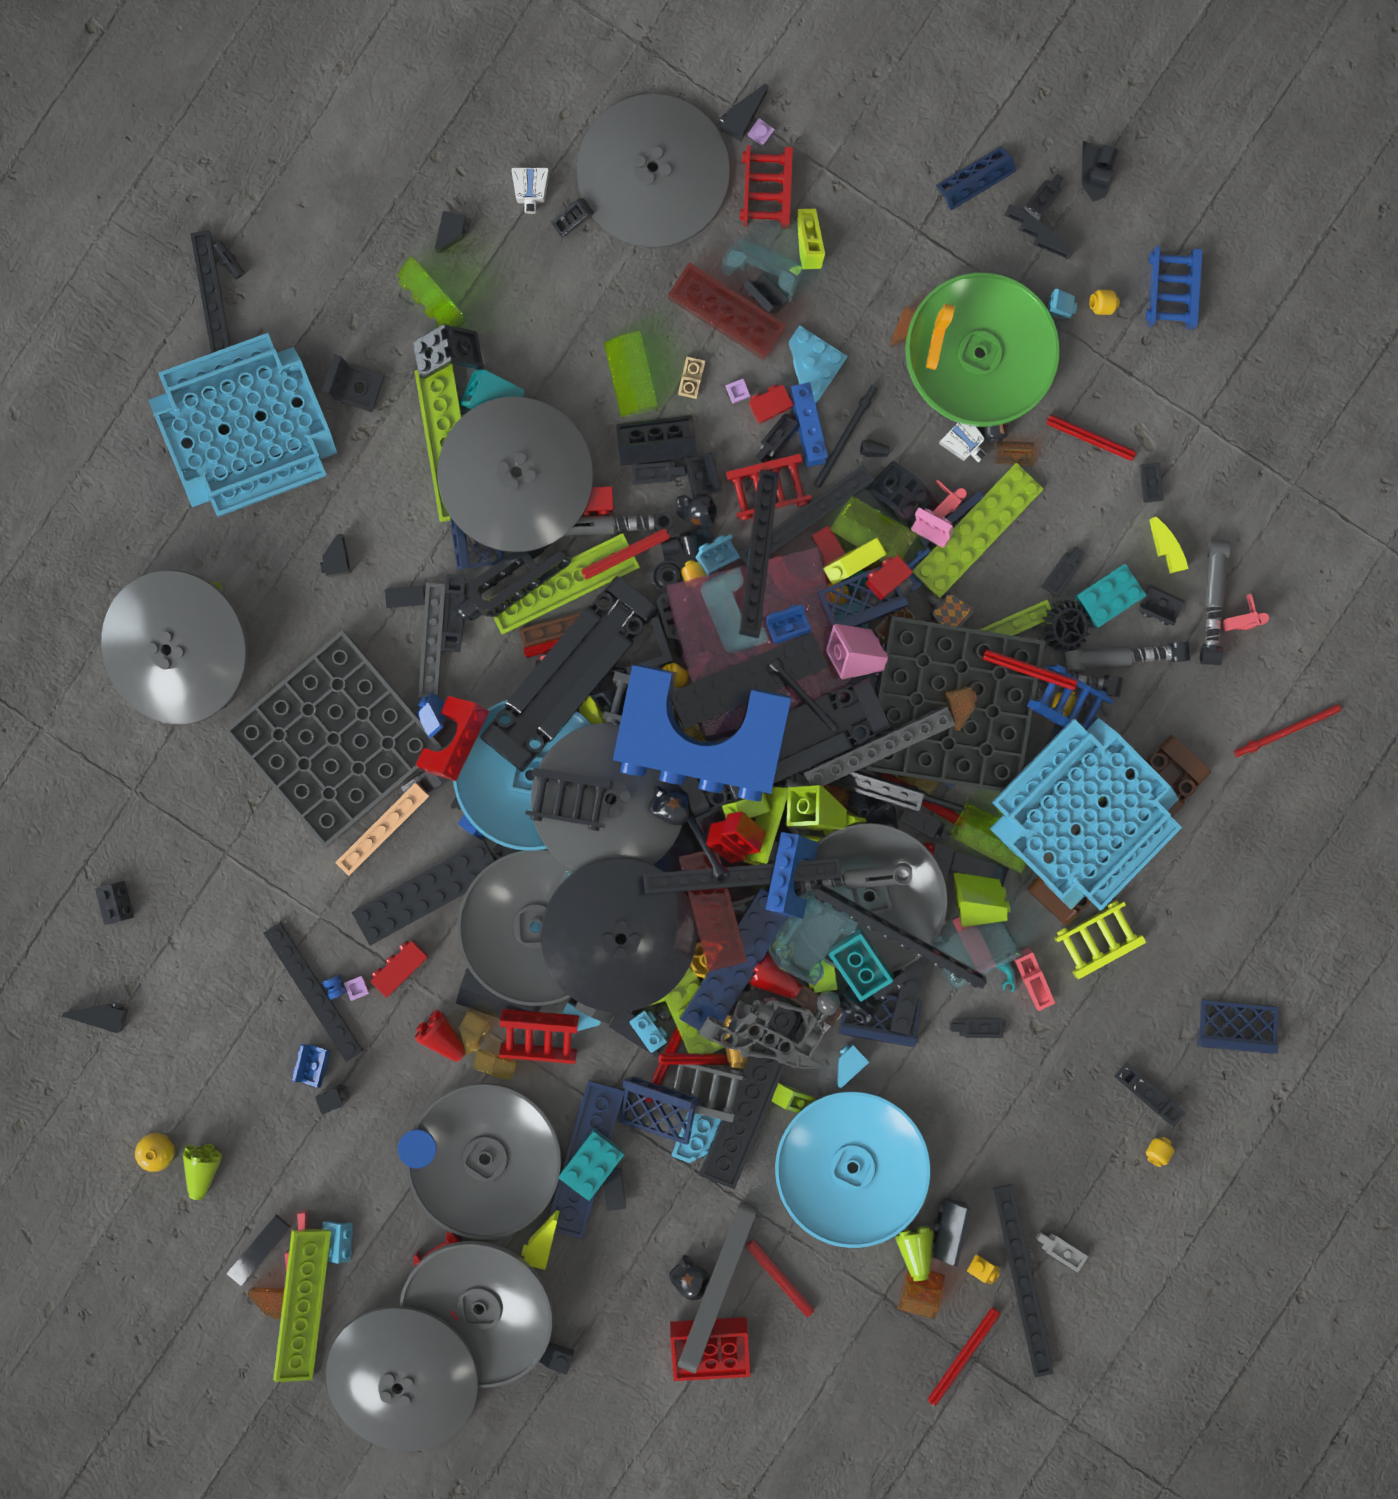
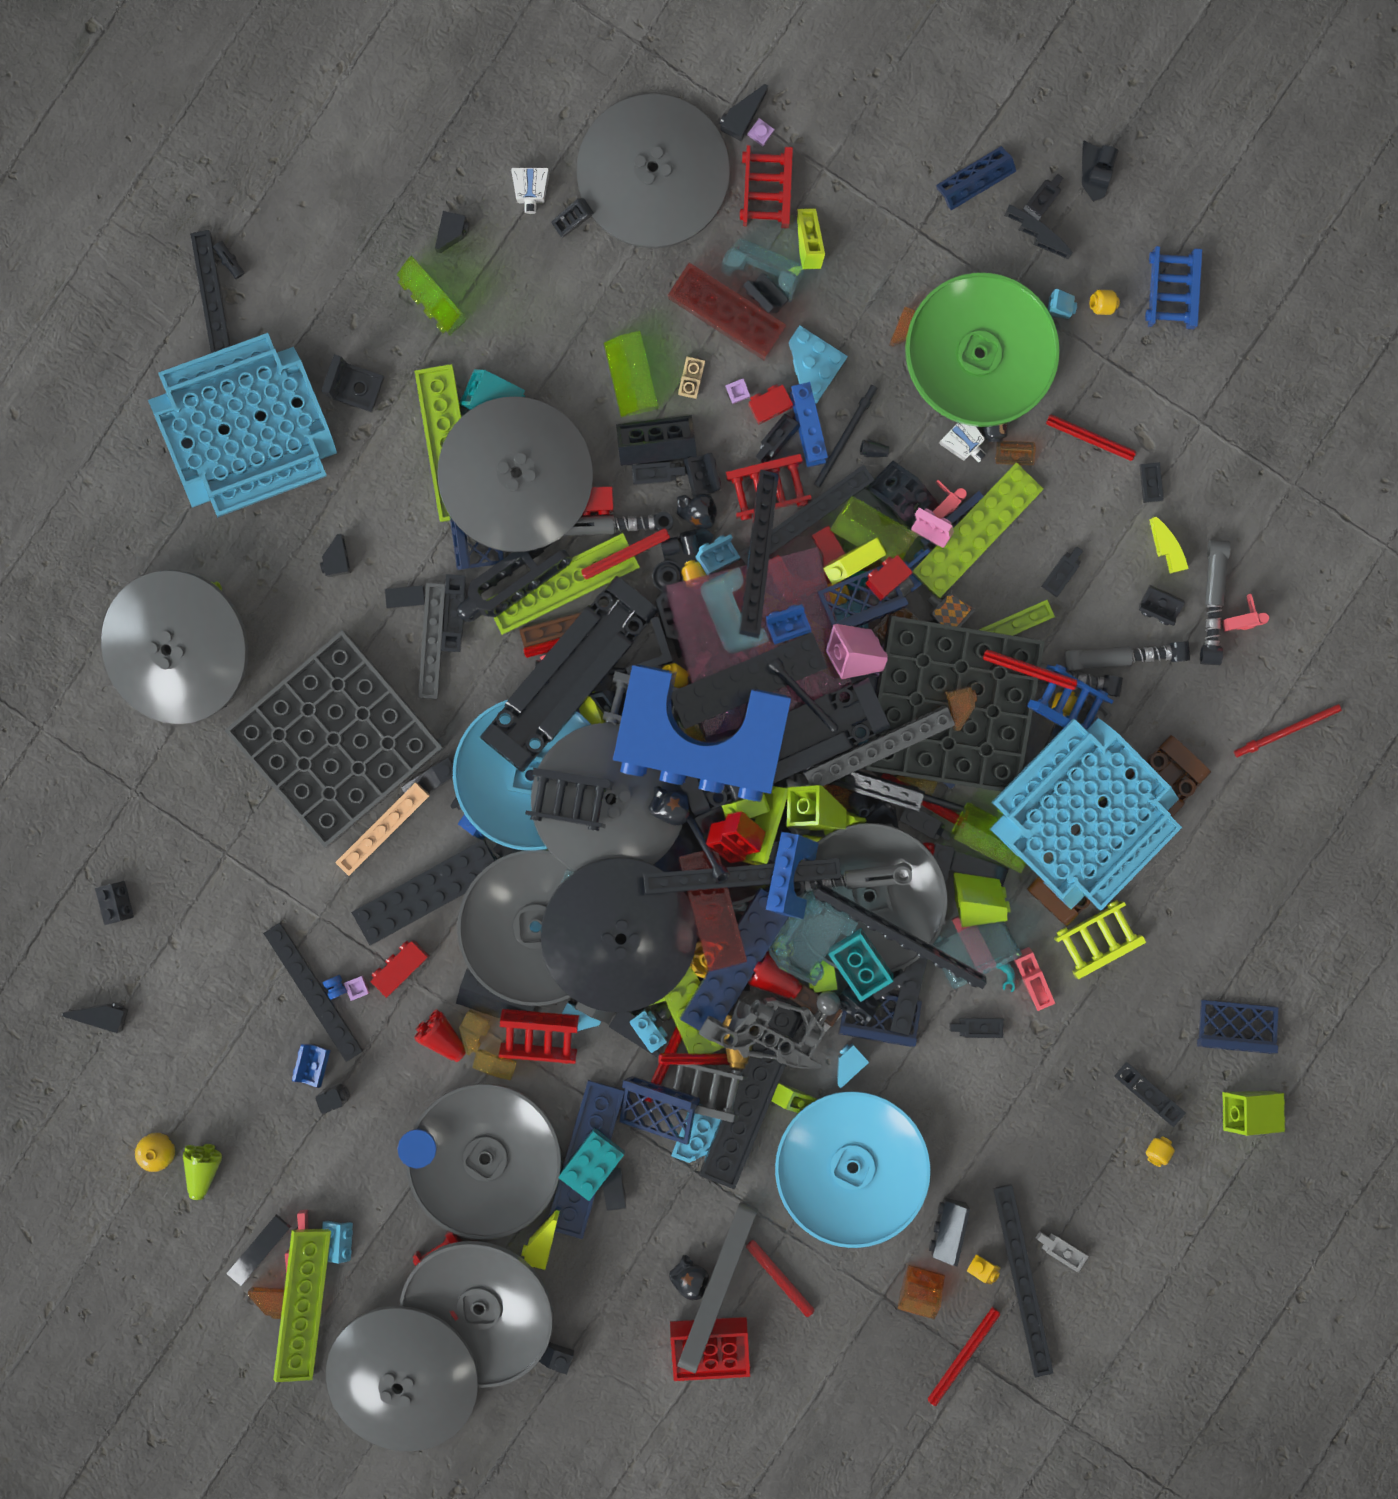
black bracket [413,324,484,379] -> none
red arch [415,696,489,781] -> none
blue slope [417,692,446,738] -> none
lime cone [895,1226,933,1281] -> none
light orange beam [926,304,955,370] -> none
black gear [1040,600,1092,652] -> none
teal brick [1074,564,1146,629] -> none
none -> lime slope [1222,1091,1285,1136]

